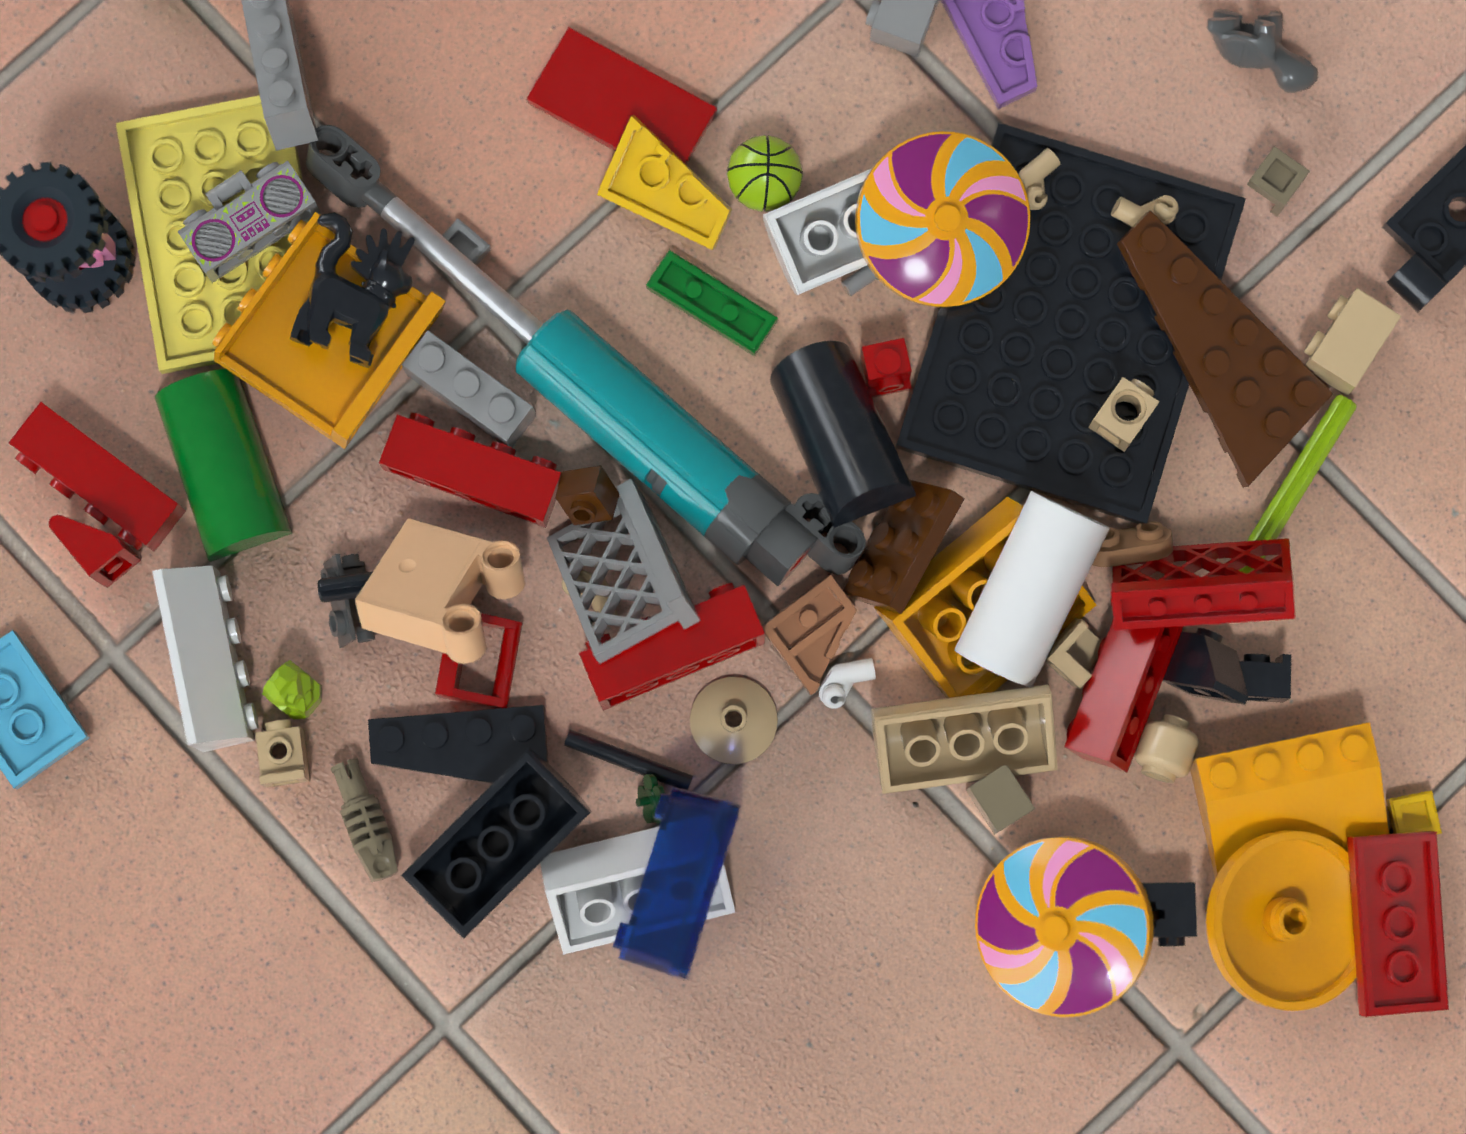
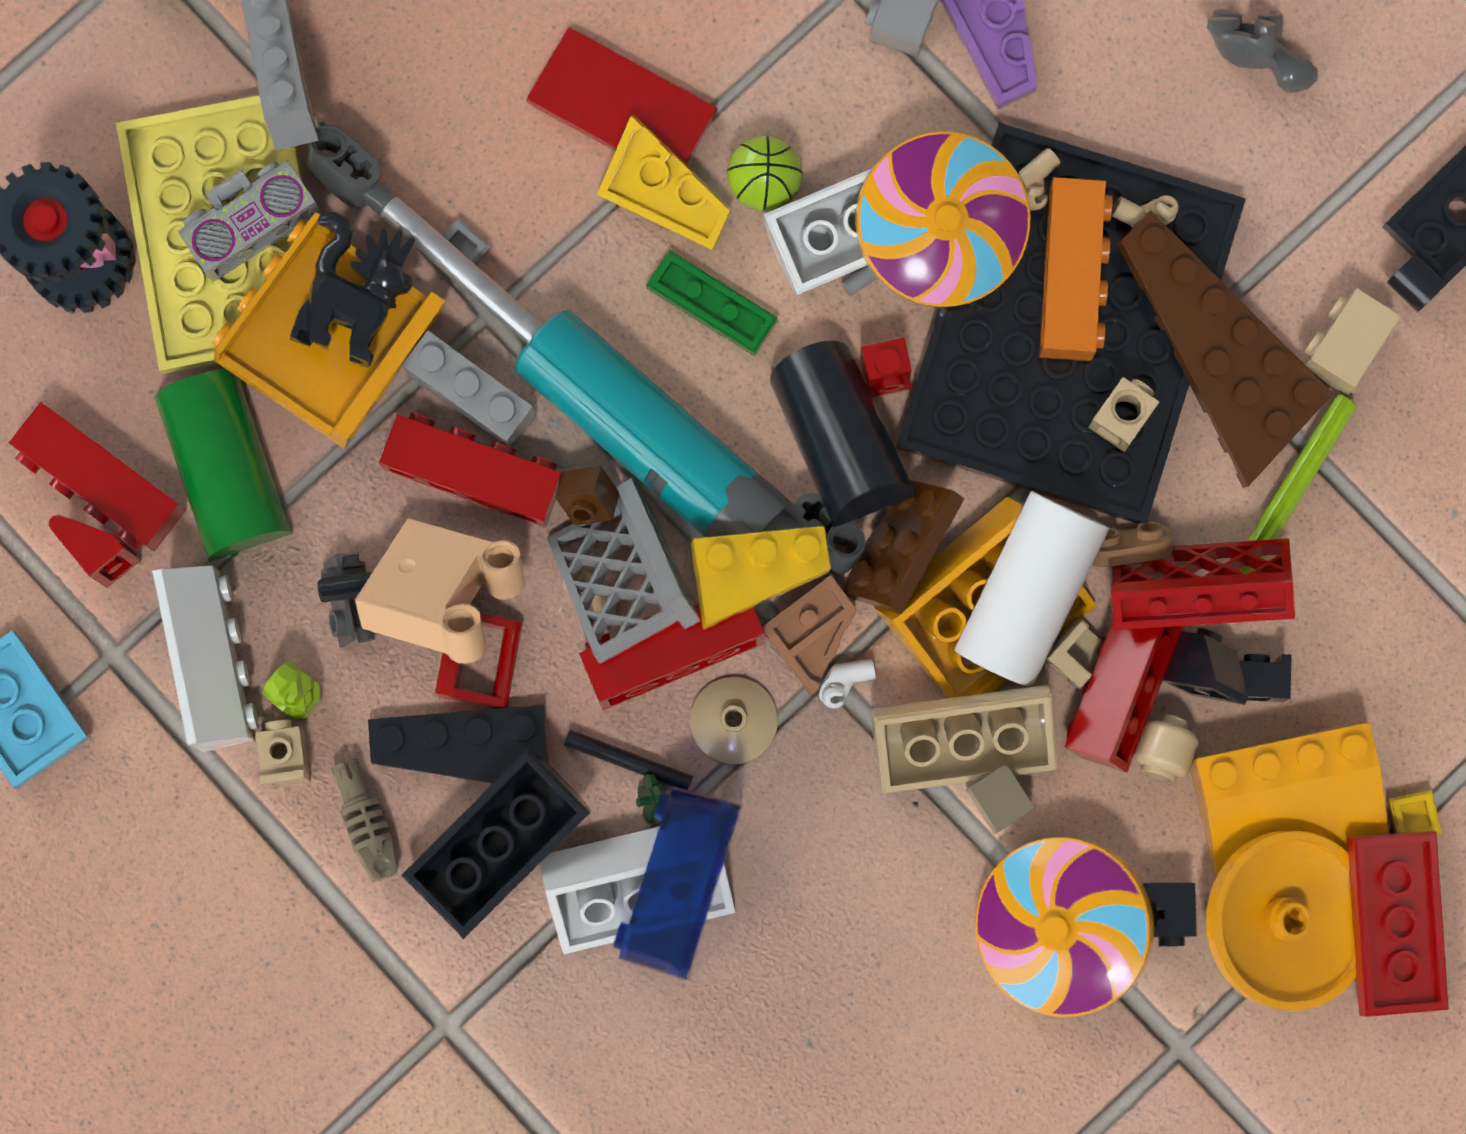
dark tan panel [1247,146,1310,217] -> none
none -> yellow wing [691,526,831,630]
none -> orange brick [1039,177,1113,361]

